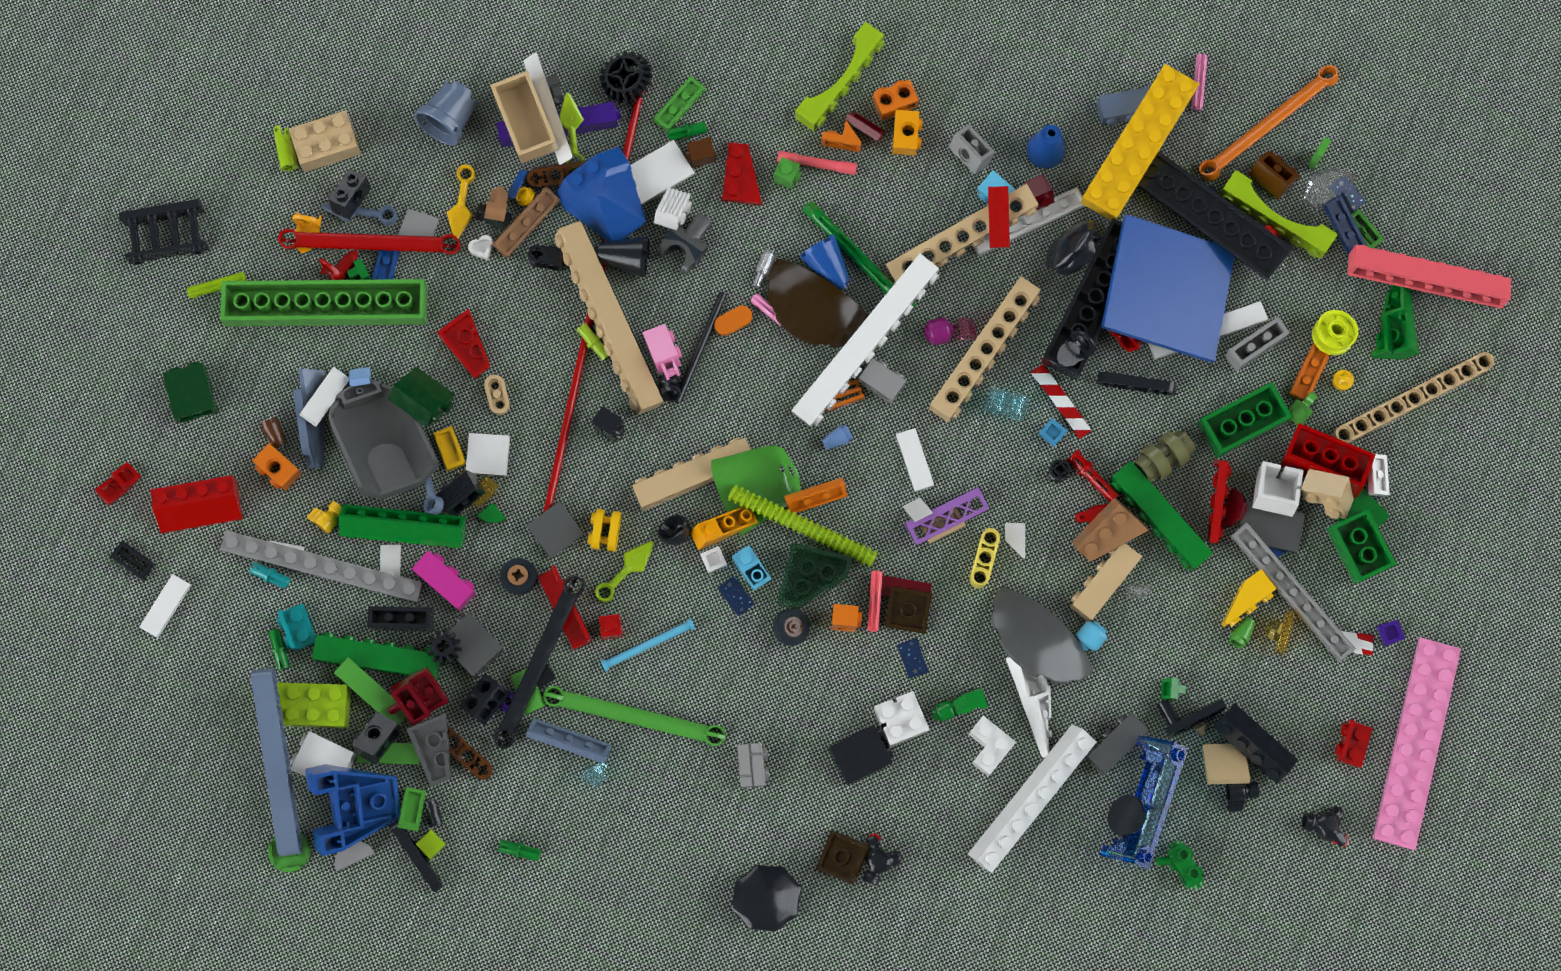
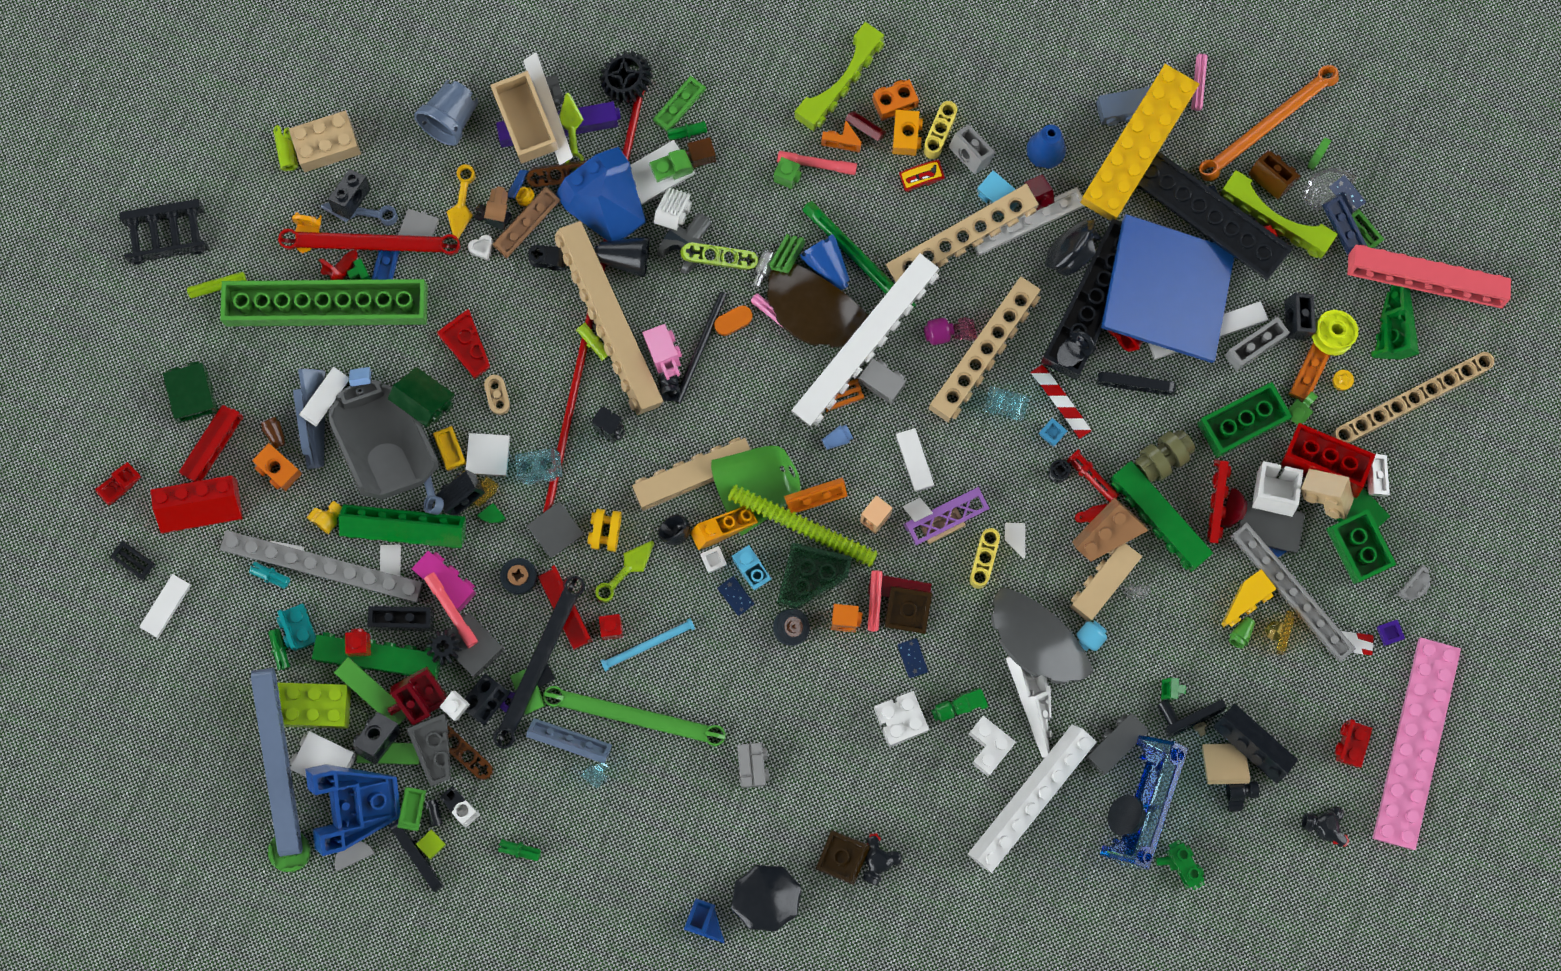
red wing [722,142,762,205] -> none
black brick [829,725,894,786] -> none
red tile [988,186,1010,248] -> none
none -> red panel [179,405,244,482]
none -> red brick [345,629,371,657]
none -> coral piece [424,572,479,648]
none -> white plate [440,691,470,721]
none -> leg [440,786,480,827]
none -> clear light blue brick [515,448,562,485]
none -> bright green brick [649,149,693,182]
none -> lime beam [680,242,758,270]
none -> blue slope [684,898,725,944]
none -> bright green tile [769,234,806,274]
none -> light nougat panel [860,496,893,534]
none -> slope [899,160,945,192]
none -> light yellow beam [923,101,957,159]
none -> black brick [1284,292,1316,340]
none -> light grey tile [1396,564,1430,600]

